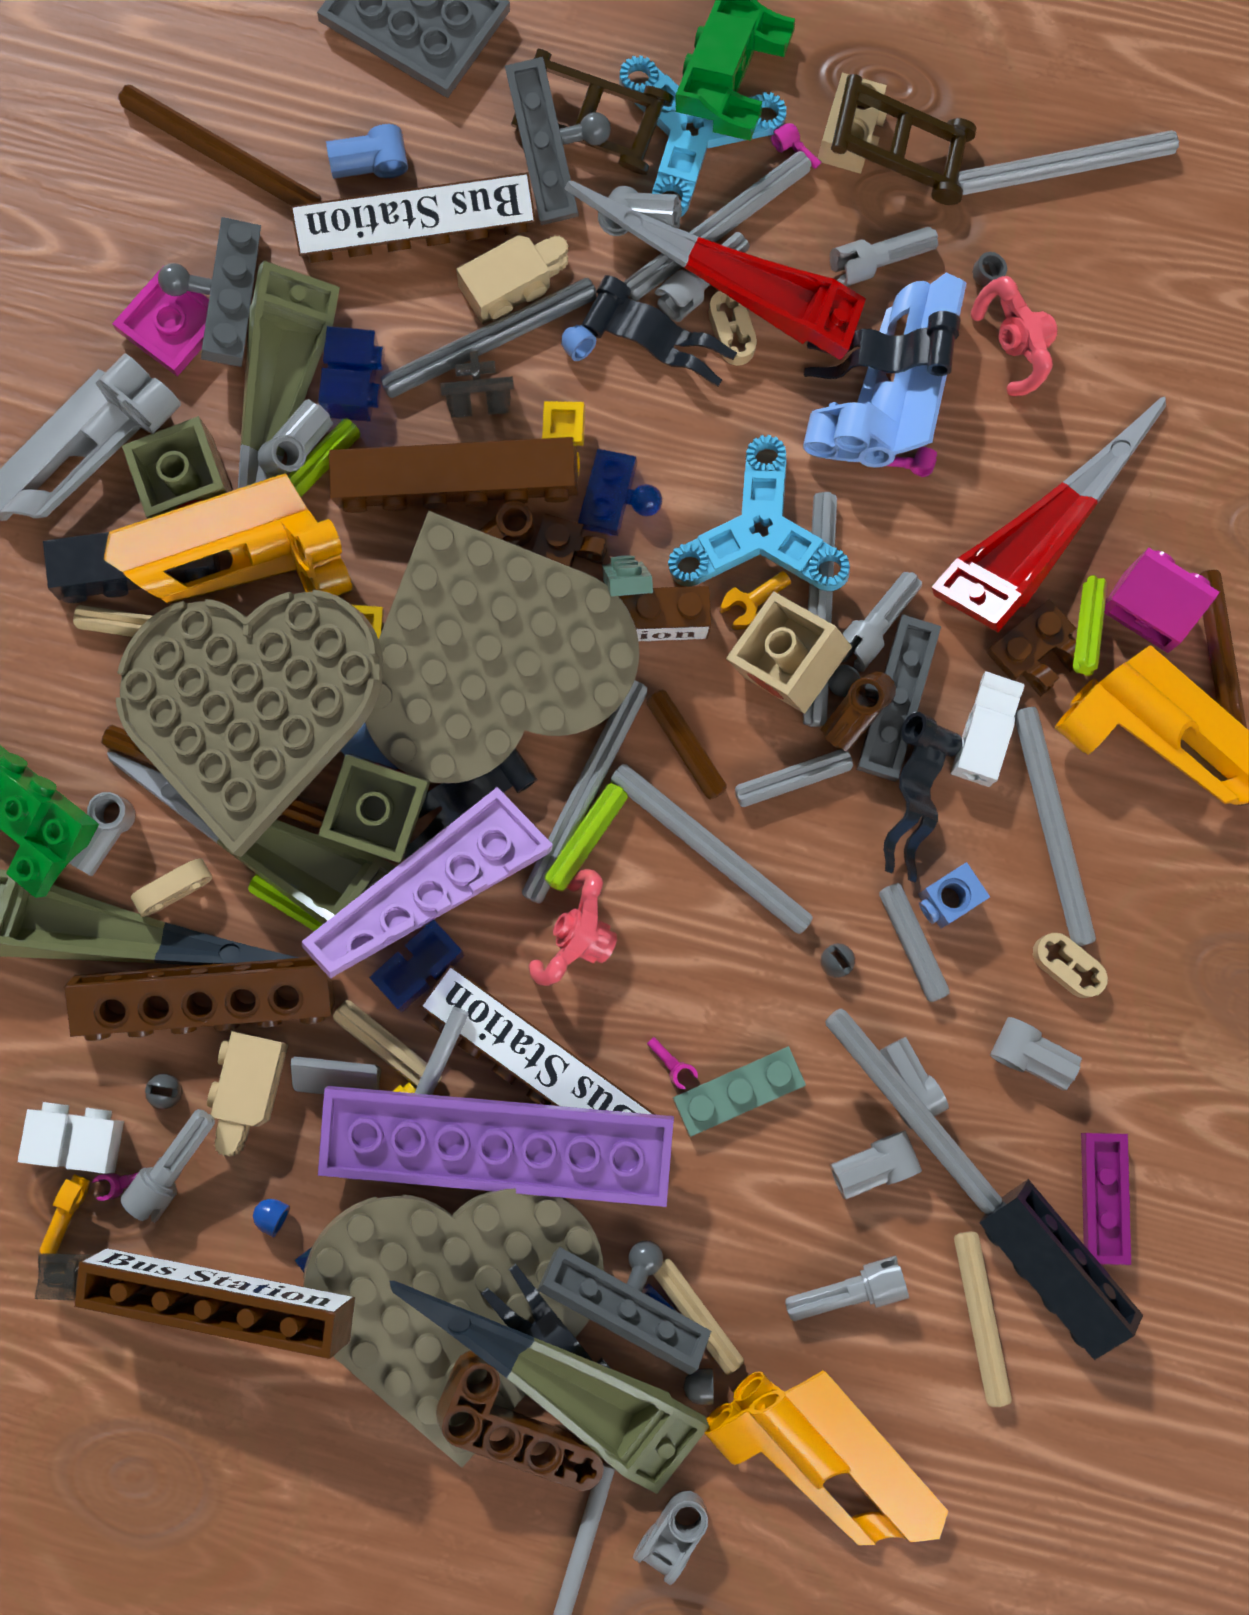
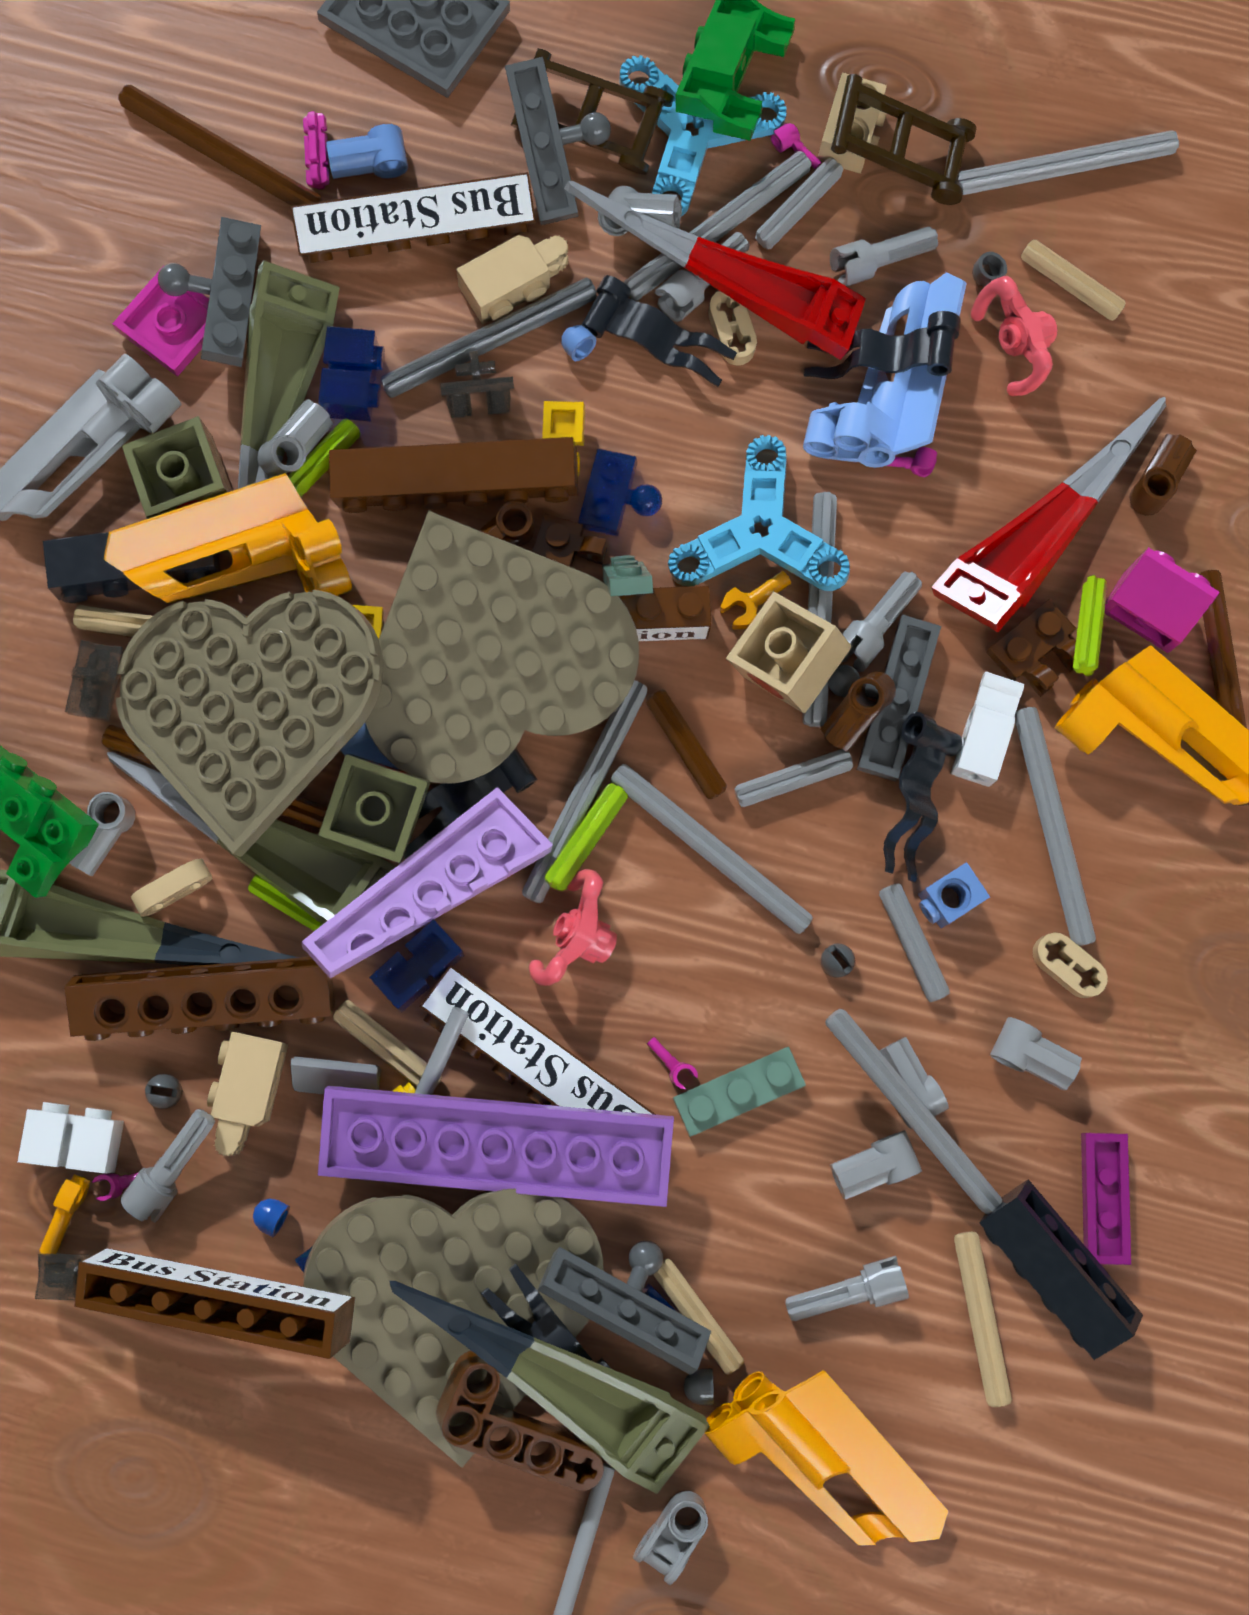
none -> clear smoke hips [65,640,125,721]
none -> dark pink axle [303,111,330,190]
none -> light grey axle [755,158,843,250]
none -> tan axle [1021,239,1126,321]
none -> reddish brown piece [1129,434,1197,516]

